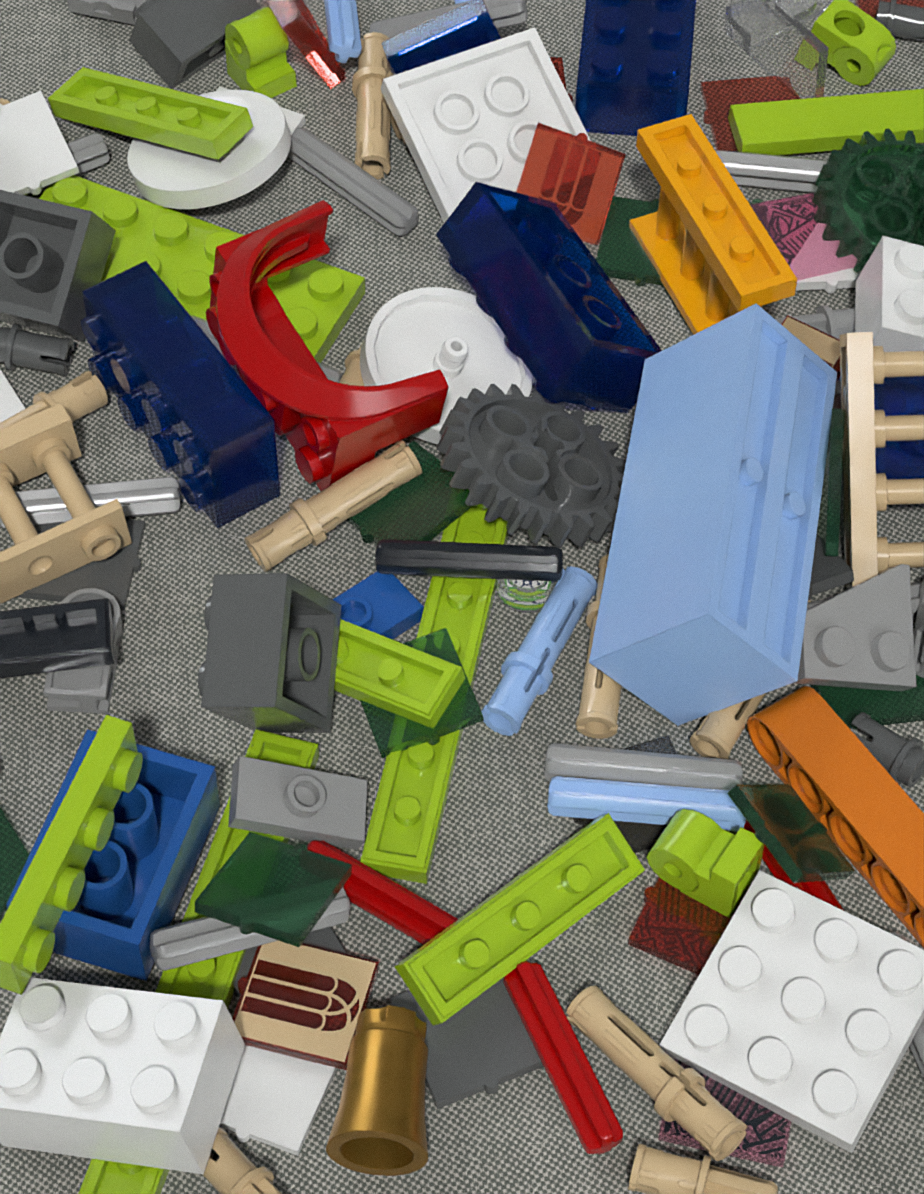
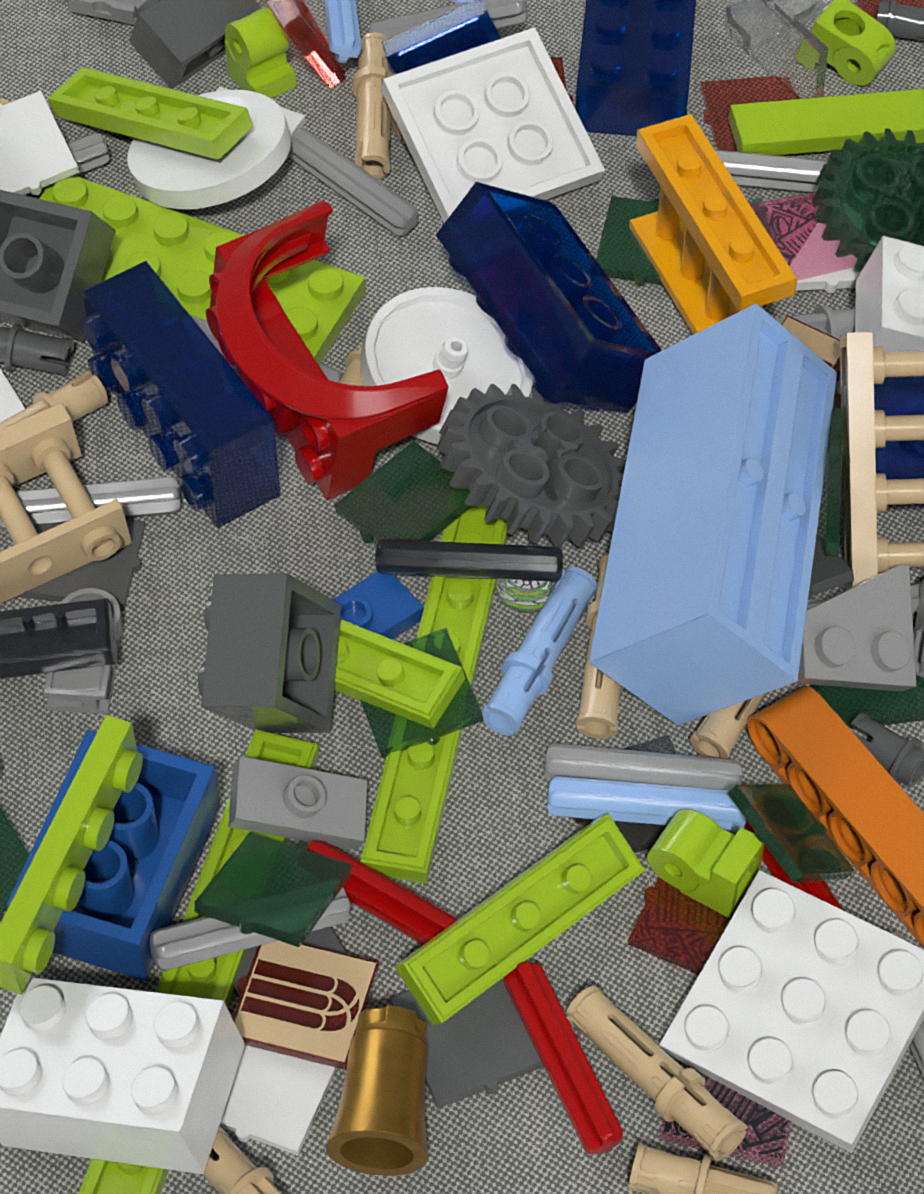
tan pin [244,440,422,572] -> none
clear red piece [509,122,626,246] -> none

